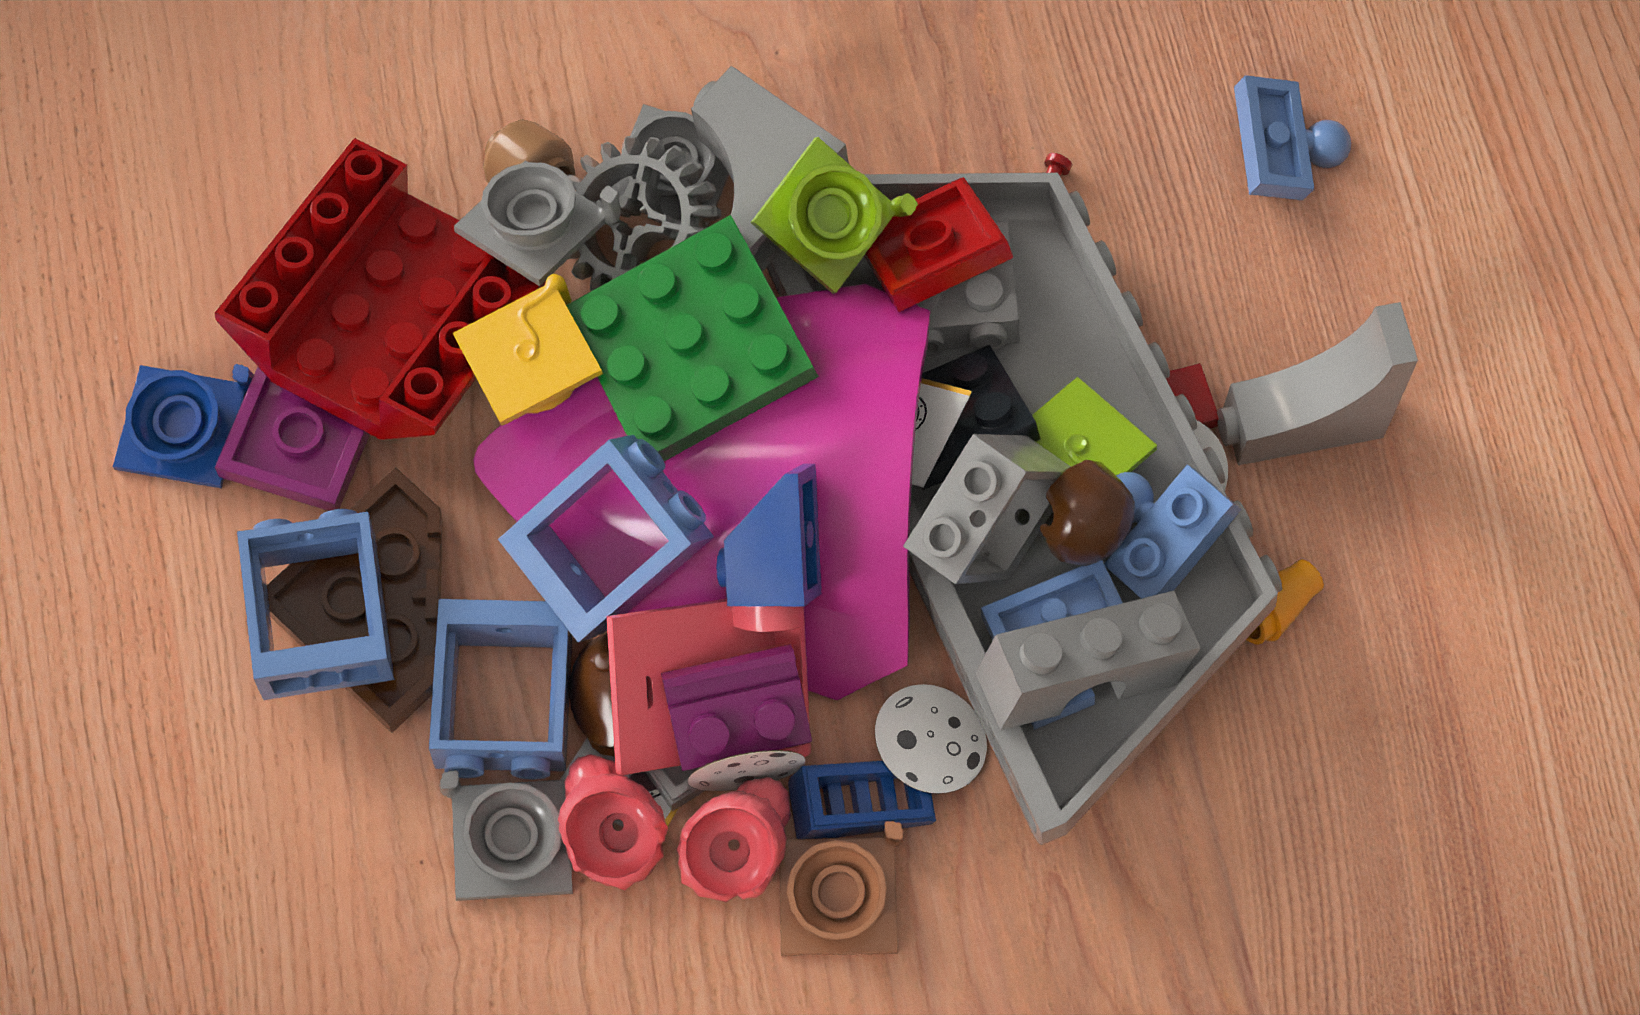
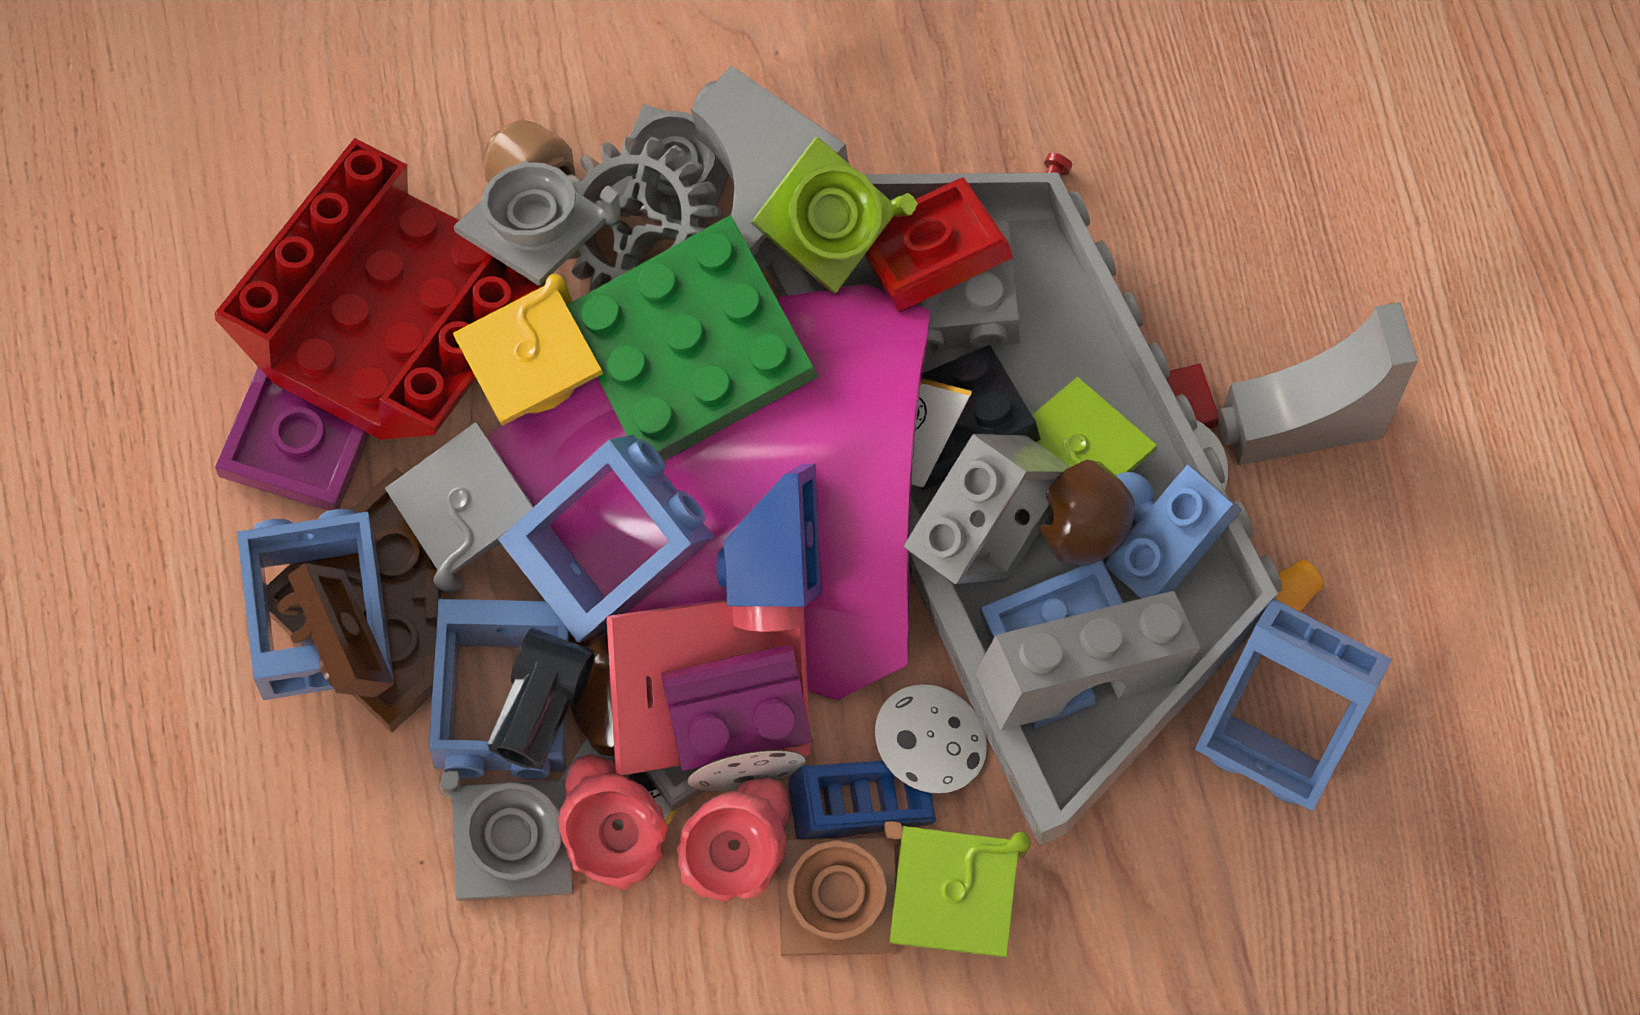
blue hat [113,364,254,489] -> none
medium blue plate [1234,75,1352,200] -> none
none -> reddish brown plate [277,563,395,697]
none -> light grey hat [385,422,534,593]
none -> black piece [487,628,595,770]
none -> lime hat [889,826,1031,958]
none -> medium blue window [1194,599,1392,811]

